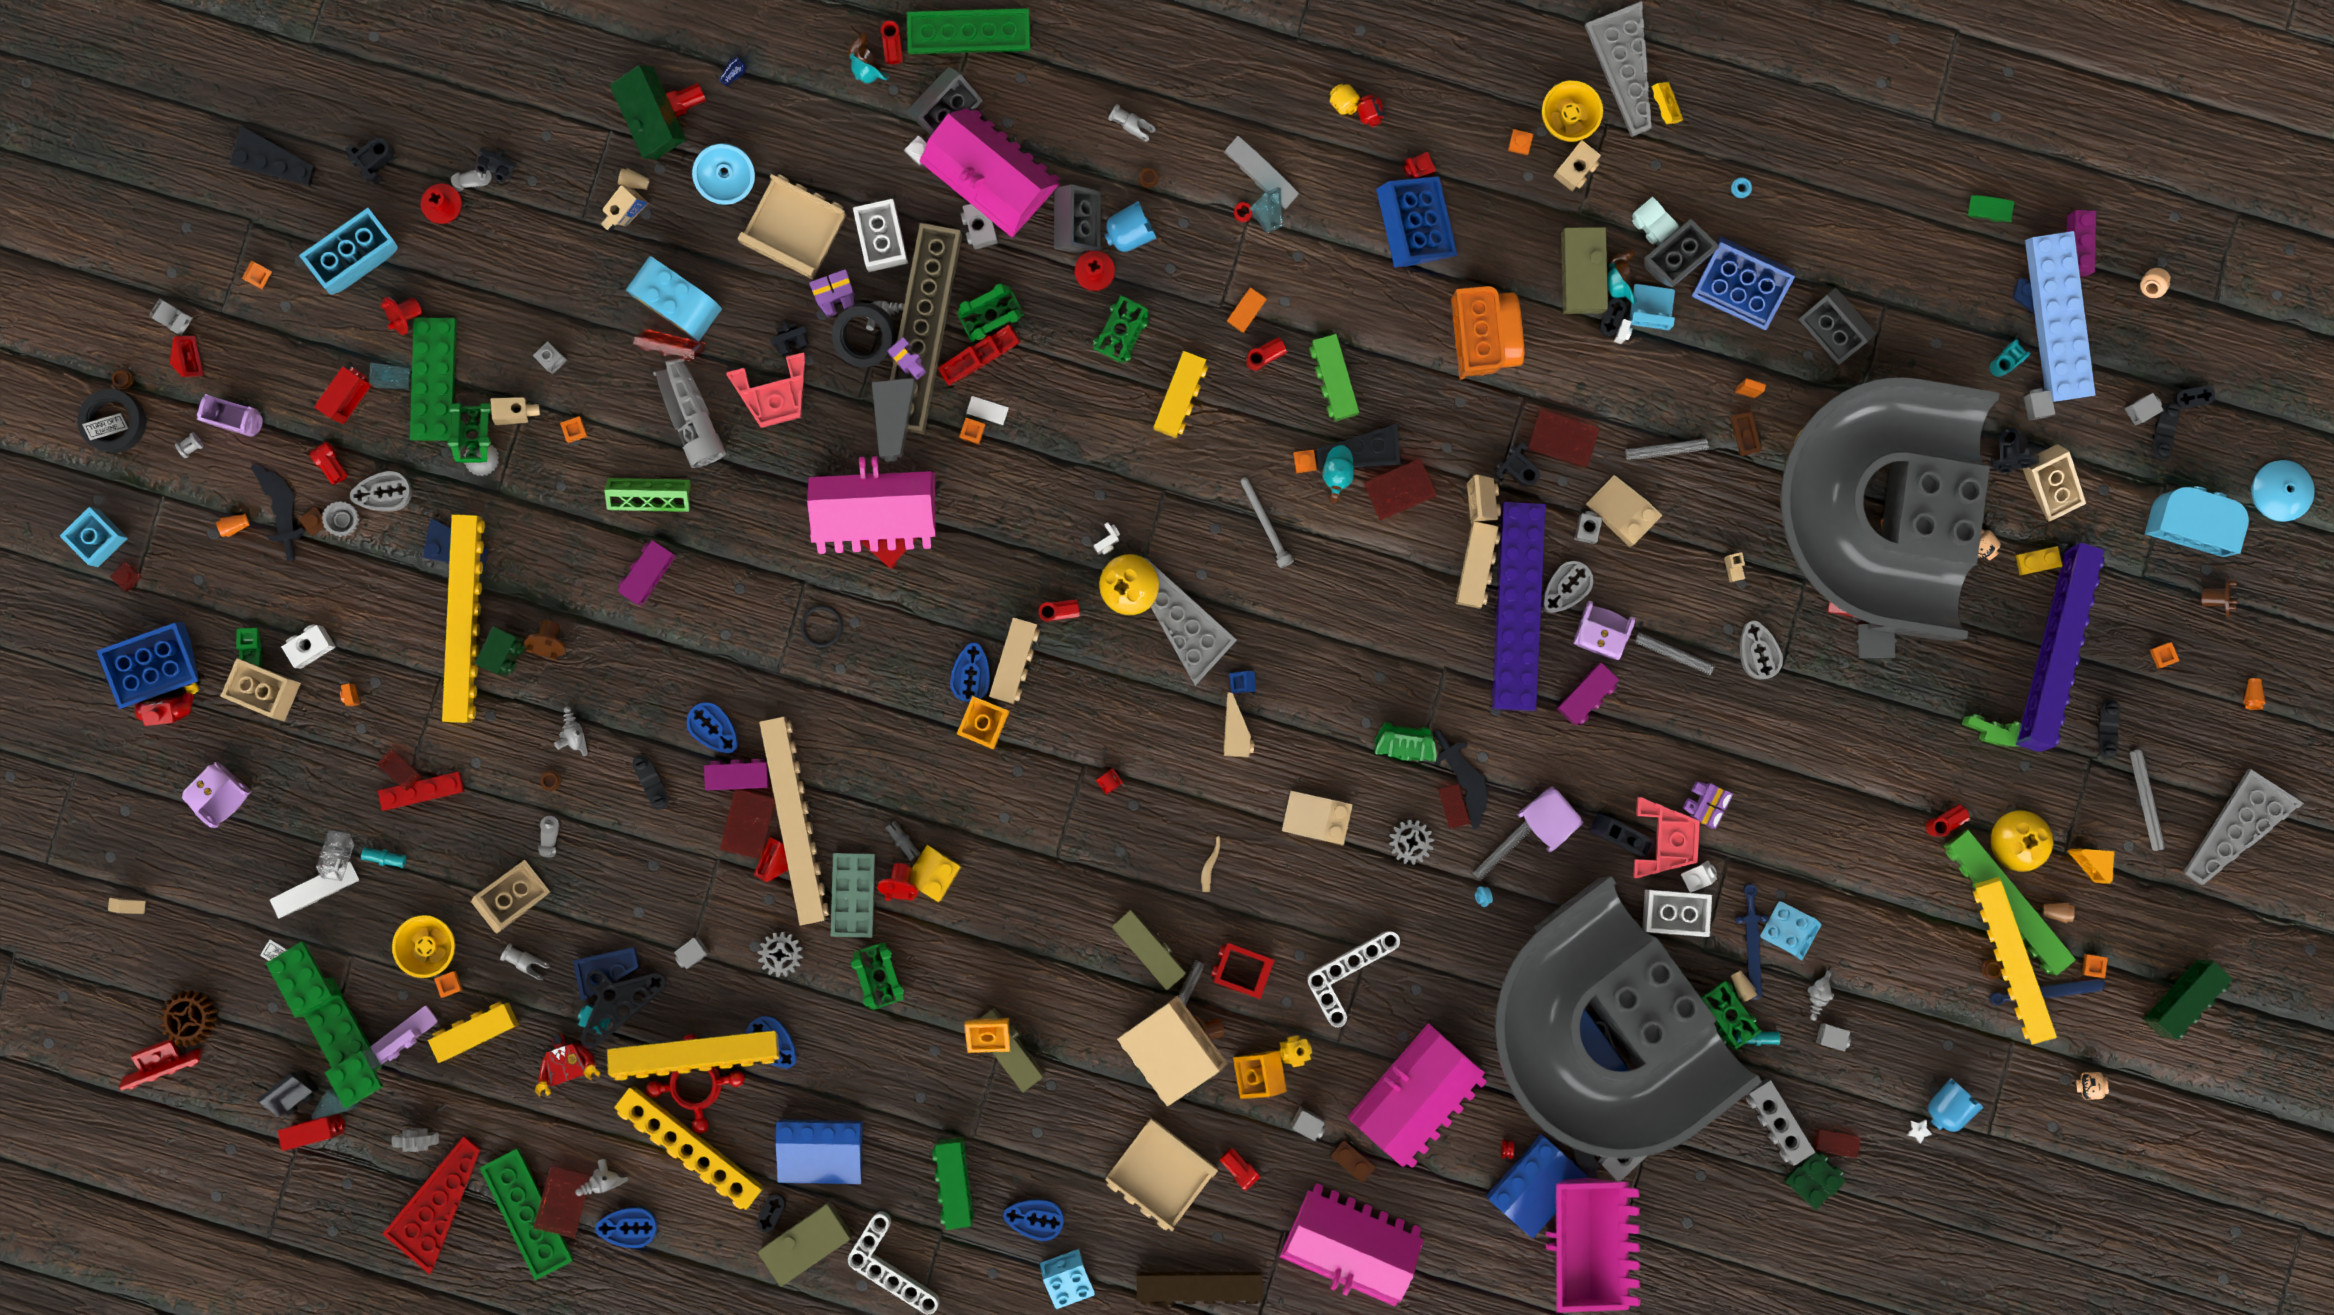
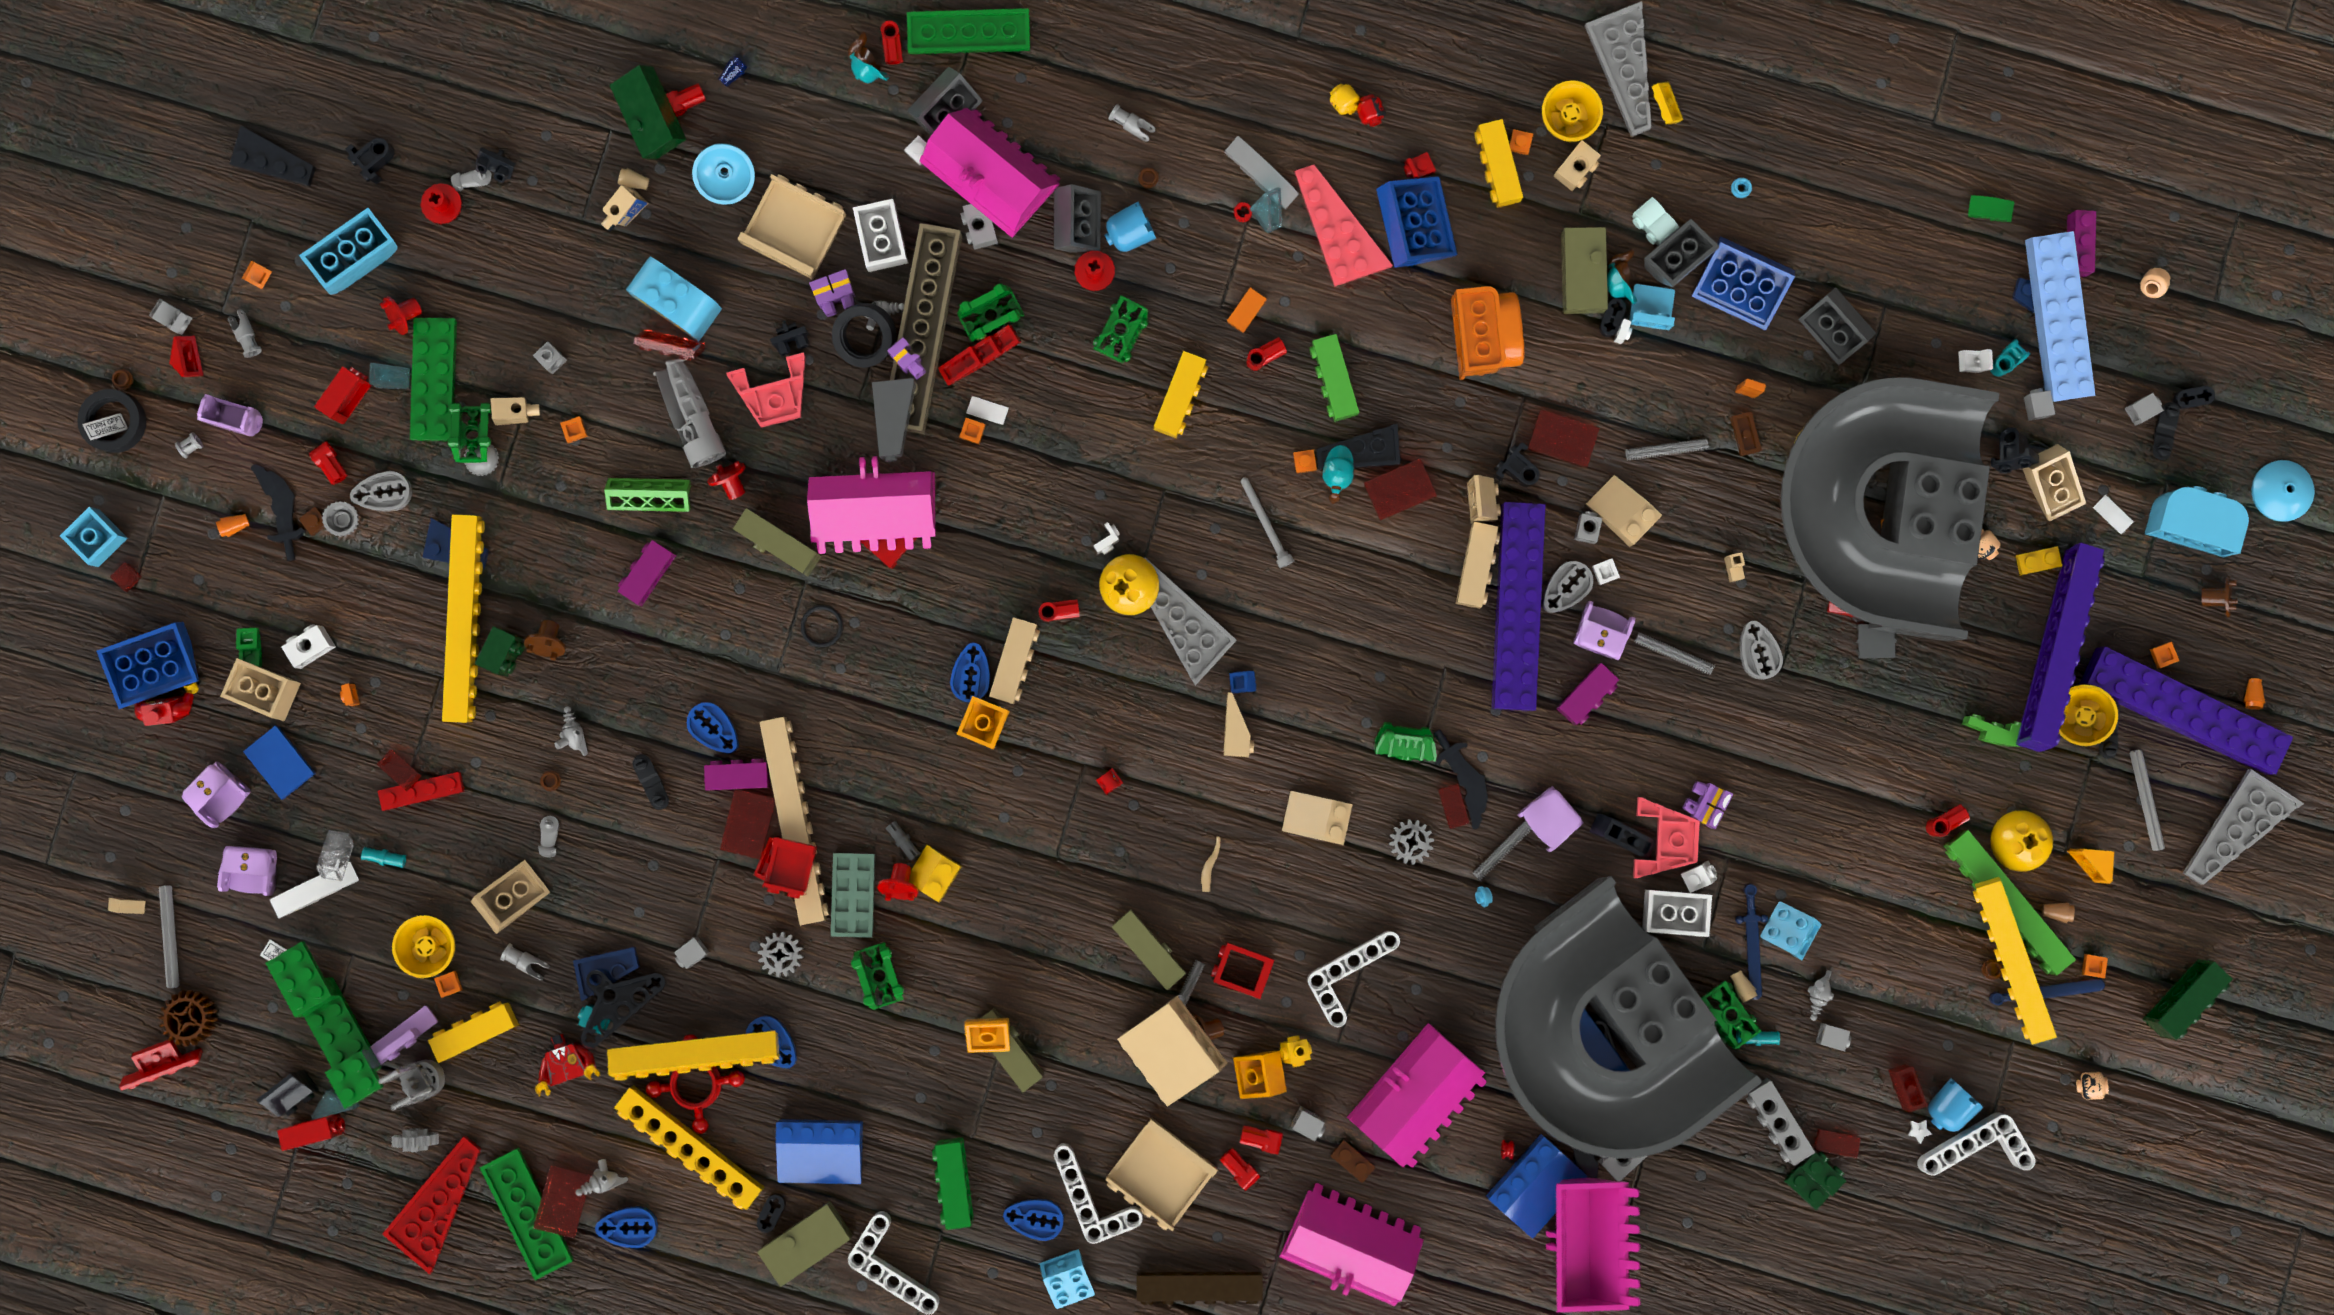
none -> light grey axle [159,885,179,988]
none -> lavender piece [217,846,277,896]
none -> light grey piece [228,309,262,358]
none -> blue tile [243,725,316,800]
none -> light grey piece [378,1059,445,1110]
none -> red piece [707,461,746,500]
none -> olive brick [733,508,822,577]
none -> red panel [763,837,817,899]
none -> white beam [1054,1143,1143,1244]
none -> red piece [1240,1125,1284,1155]
none -> coral wing [1294,164,1393,287]
none -> yellow brick [1475,119,1523,208]
none -> white plate [1592,558,1620,585]
none -> clear red brick [1888,1064,1928,1112]
none -> white beam [1917,1112,2035,1176]
none -> white bracket [1958,349,1993,373]
none -> yellow piece [2059,685,2118,746]
none -> dark purple brick [2079,646,2293,775]
none -> white sticker [2093,495,2134,534]

